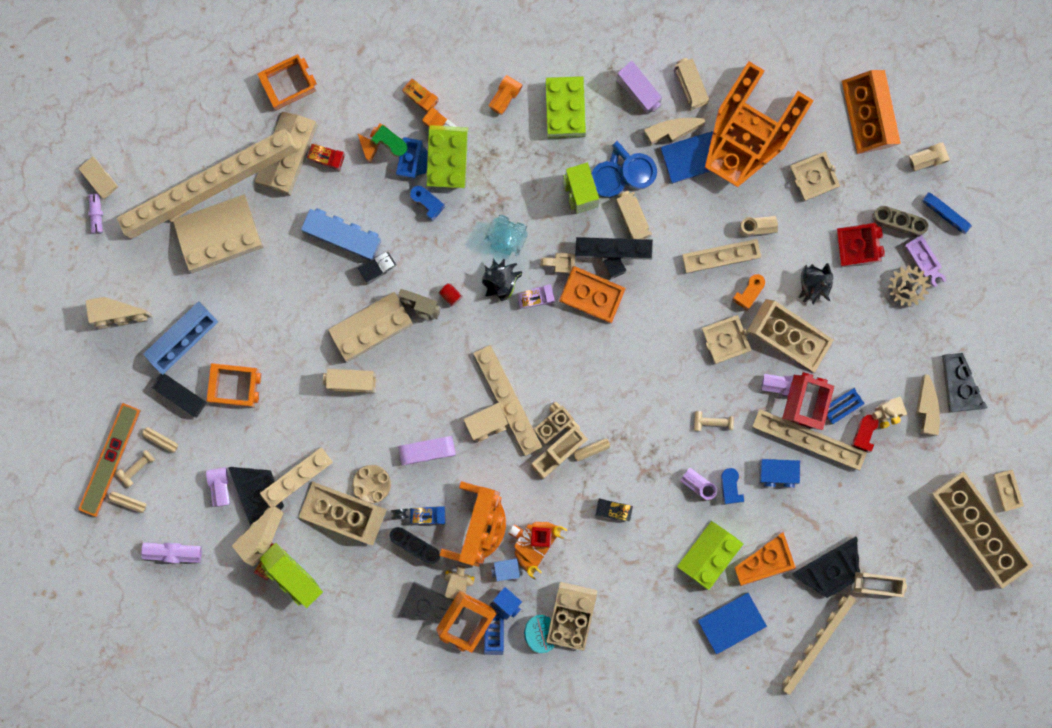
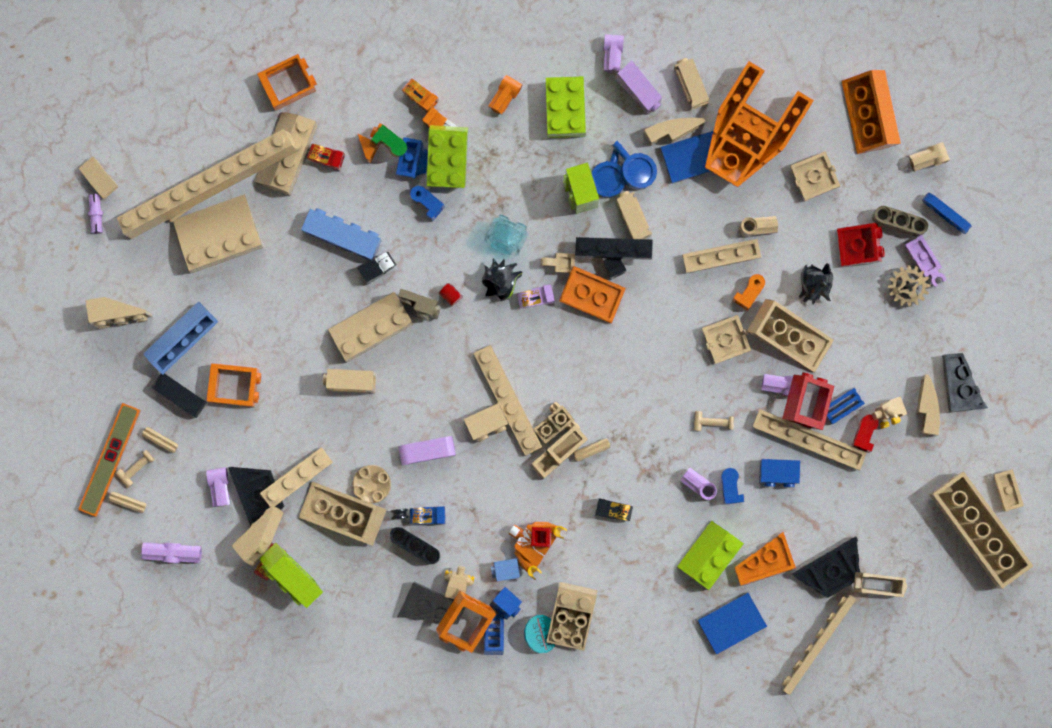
orange piece [439,481,506,567] -> none
none -> lavender piece [603,34,624,73]

